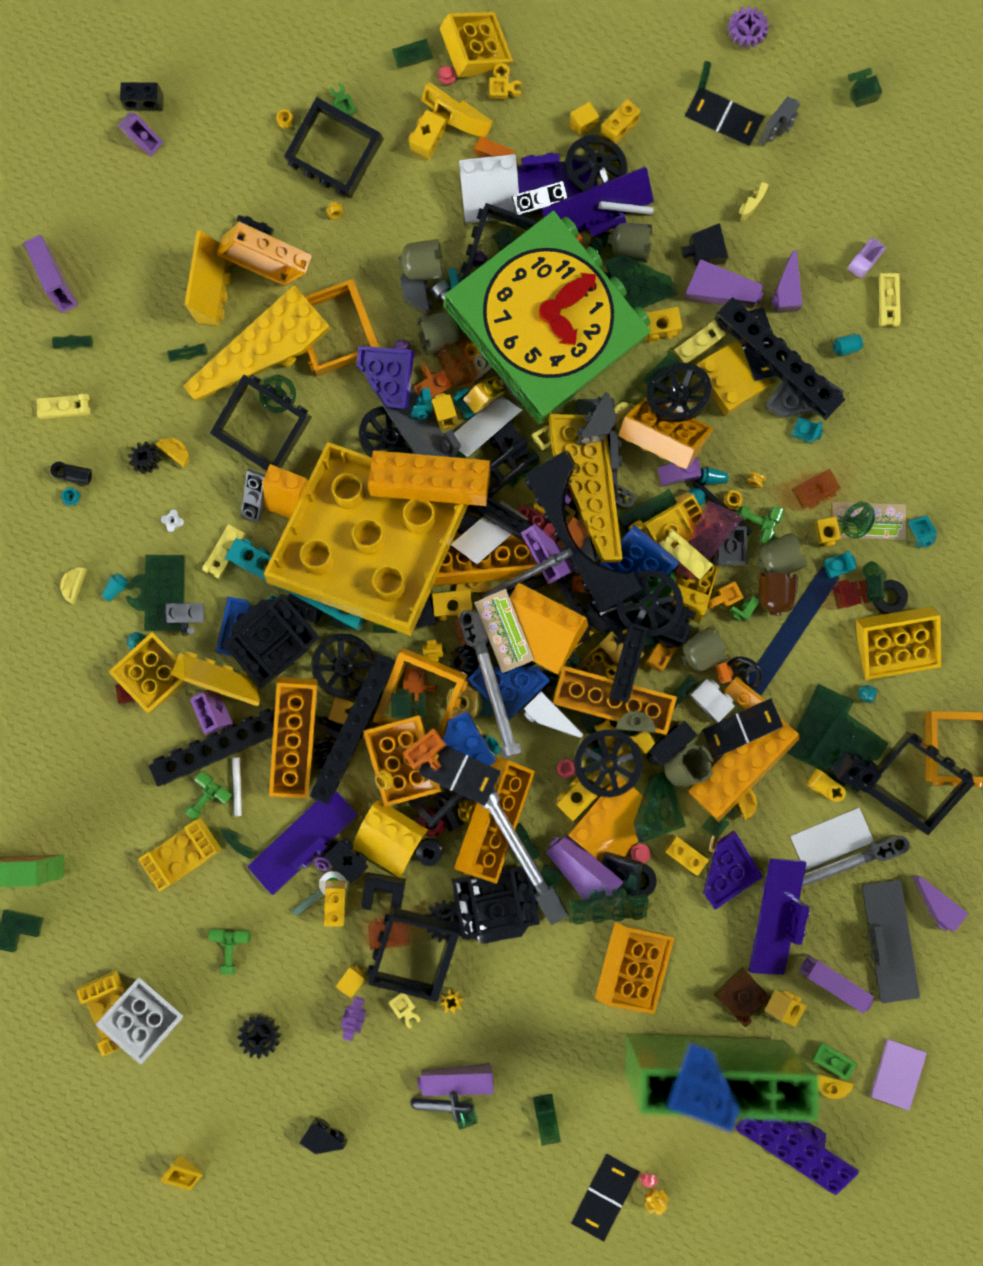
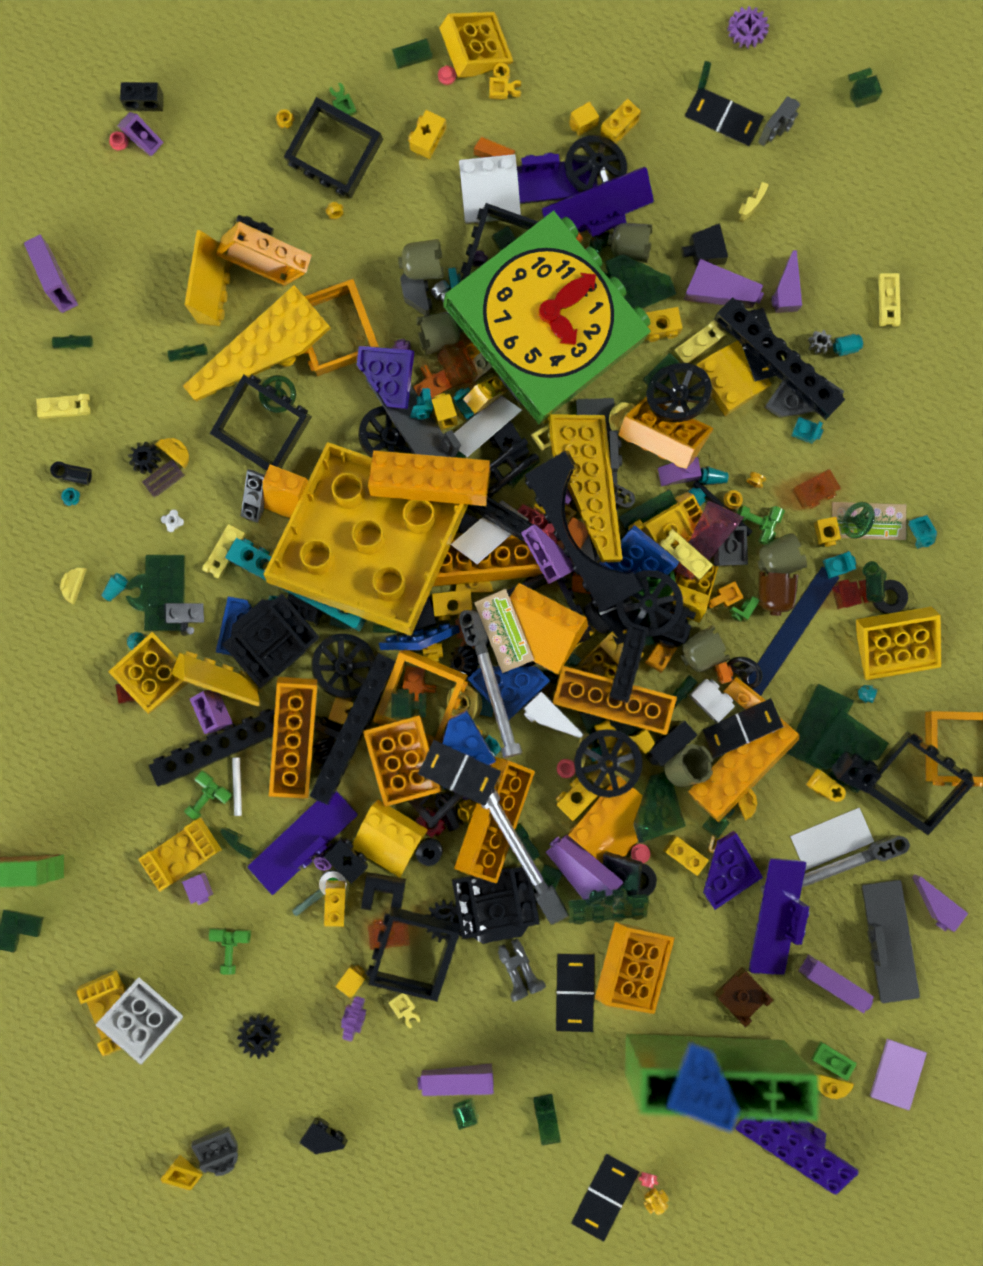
yellow plate [375,770,393,790] -> none
orange plate [403,729,446,771] -> none
black sword [410,1090,474,1123] -> none
yellow slope [421,82,493,138] -> none
yellow gear [440,988,464,1014] -> none
dark grey bar [480,548,572,600] -> none
slope [511,181,567,215] -> none
dark grey slope [575,392,617,446] -> none
white bar [599,201,653,215] -> none
olive plate [615,711,655,733] -> none
yellow brick [764,989,807,1027] -> none
lavender animal [848,237,886,279] -> none
none -> coral plate [109,131,129,151]
none -> tile [142,459,185,498]
none -> medium lavender brick [182,873,213,905]
none -> dark grey slope [191,1126,238,1176]
none -> blue plate [379,623,460,650]
none -> dark grey piece [498,938,546,1002]
none -> black sticker [556,954,594,1032]
none -> light grey gear [808,330,832,355]

